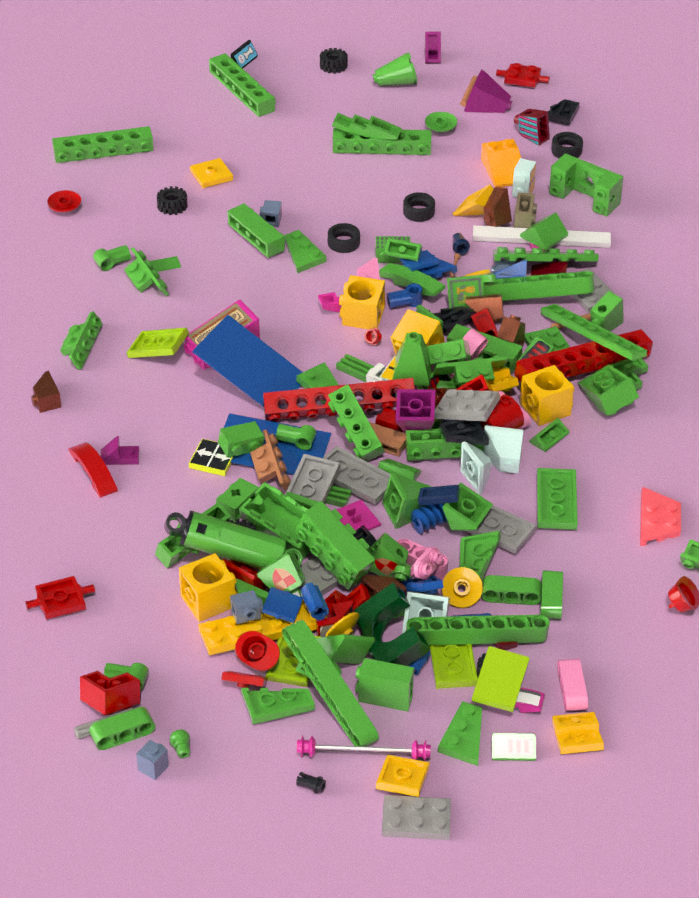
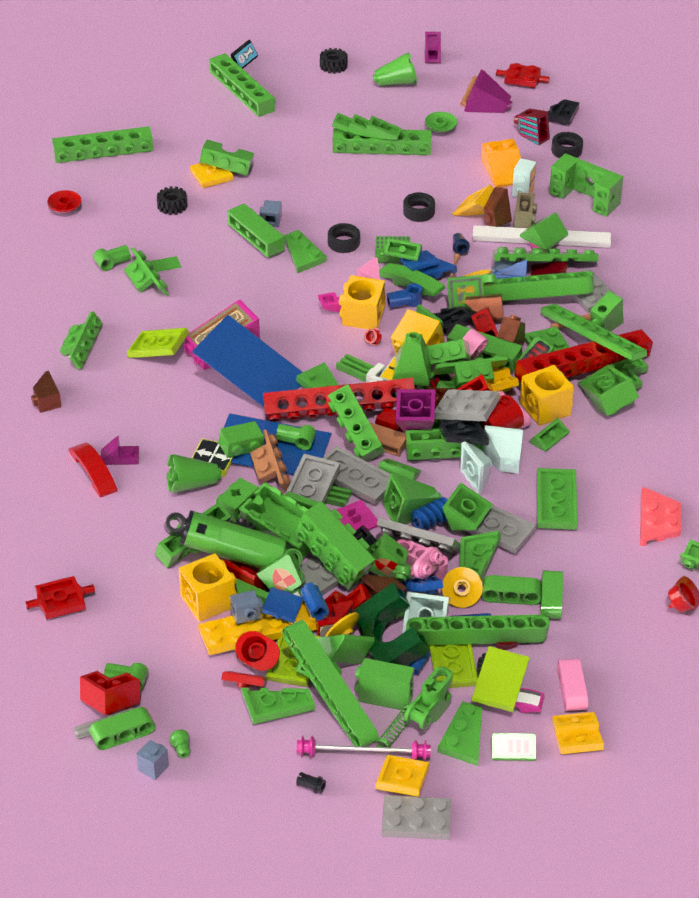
dark blue tile [418,485,460,505] -> none
none -> bright green cone [166,454,222,493]
none -> bright green arch [199,139,254,176]
none -> light grey plate [376,517,460,554]
none -> bright green piece [377,705,410,747]
none -> bright green piece [404,667,453,730]

